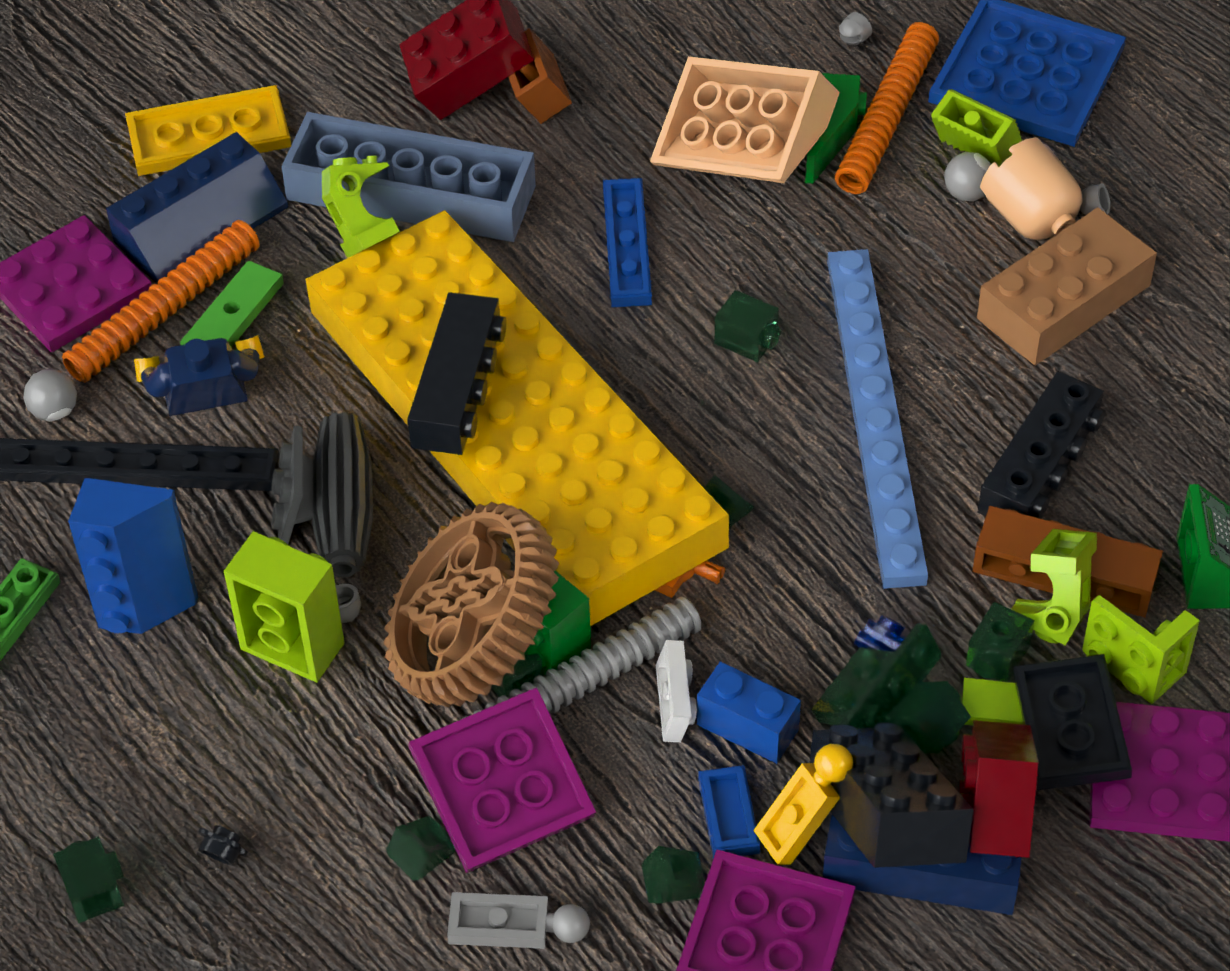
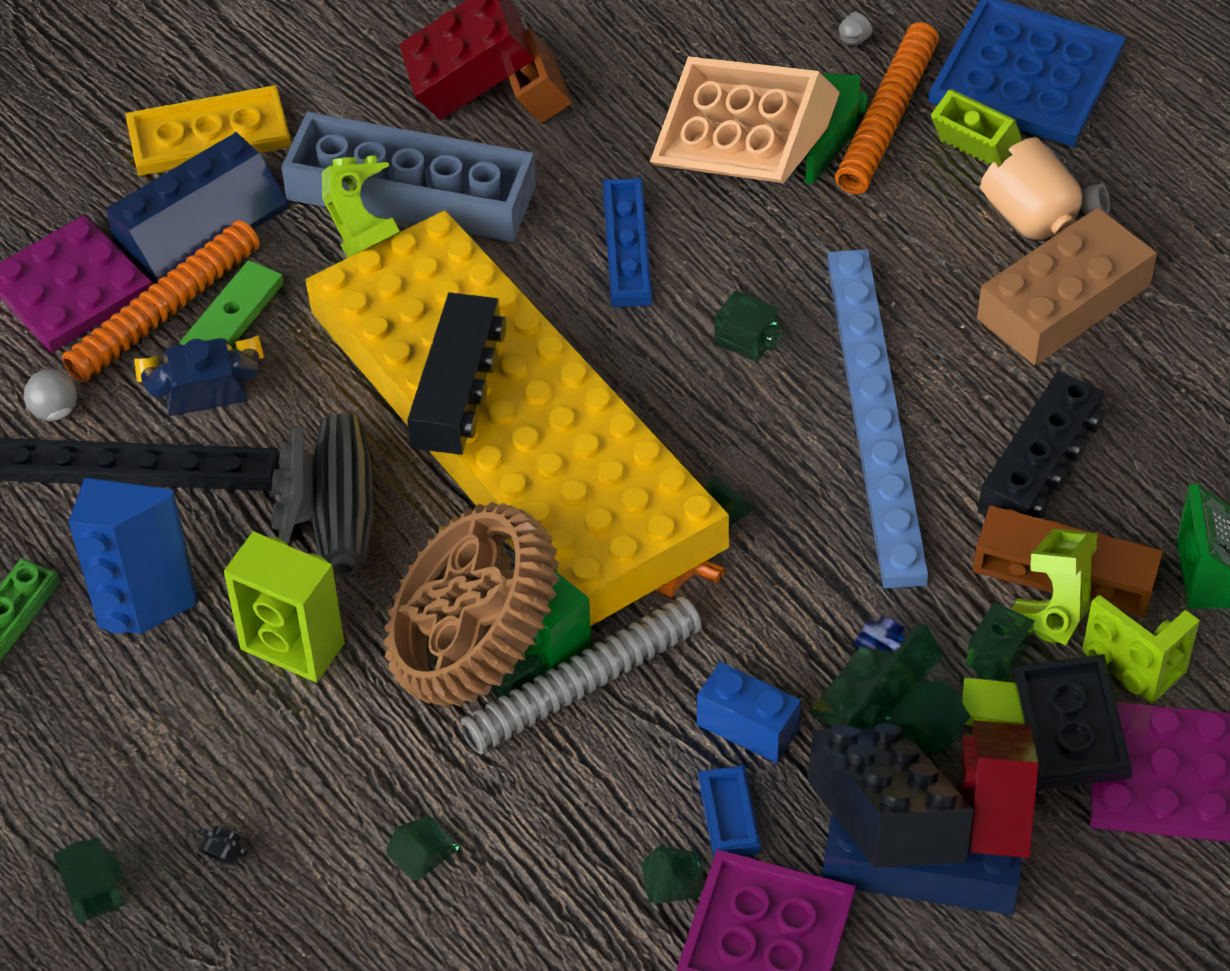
light grey hinge [336,584,361,623] -> none
magenta plate [408,687,597,873] -> none
light grey plate [447,892,590,949] -> none
white plate [656,640,697,743] -> none
yellow plate [753,744,853,865] -> none
light grey piece [944,152,991,202] -> none

